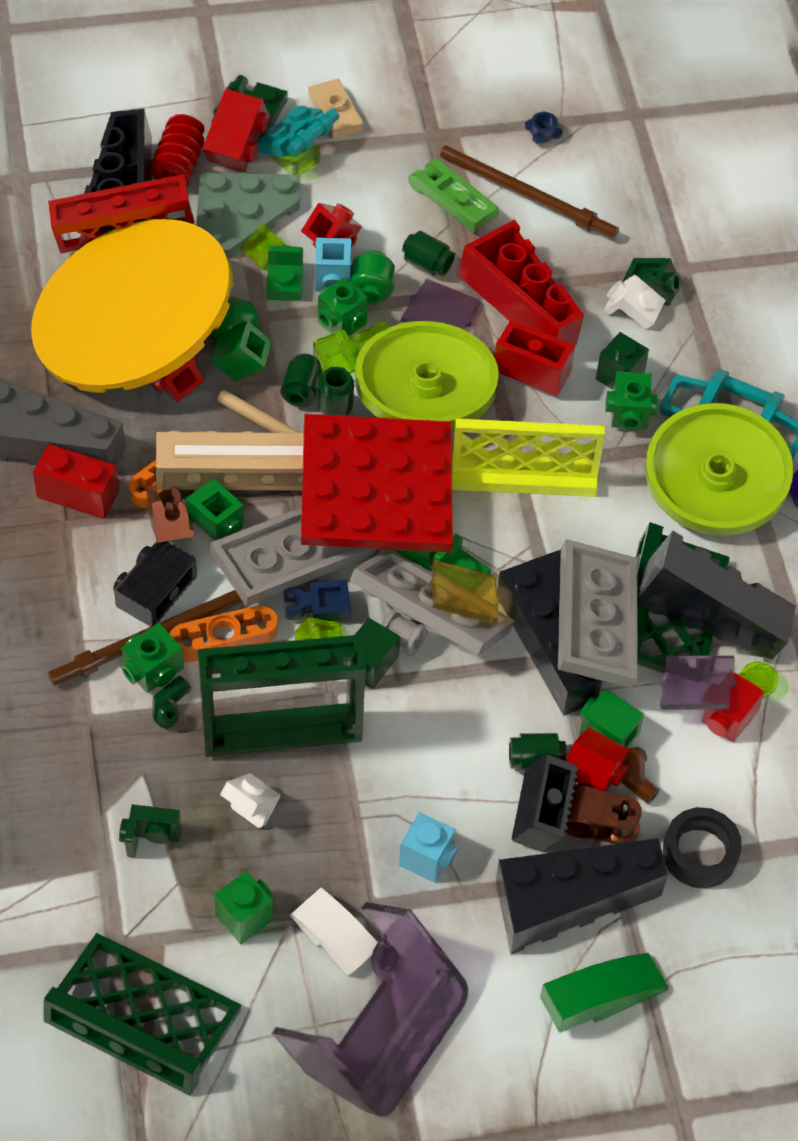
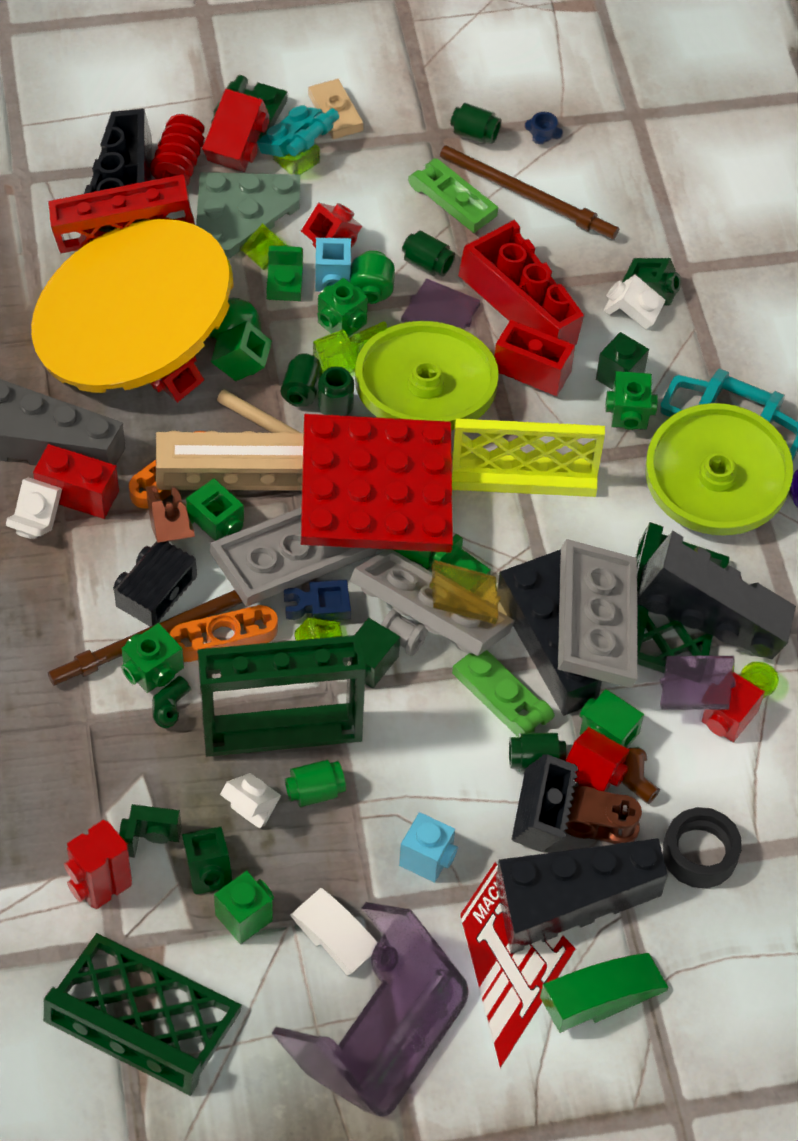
none -> white bracket [6,477,62,539]
none -> red brick [64,820,132,909]
none -> dark green bracket [182,826,233,894]
none -> green brick [285,759,346,807]
none -> dark green brick [450,103,502,144]
none -> bright green plate [452,650,555,737]
none -> sticker [460,862,576,1068]

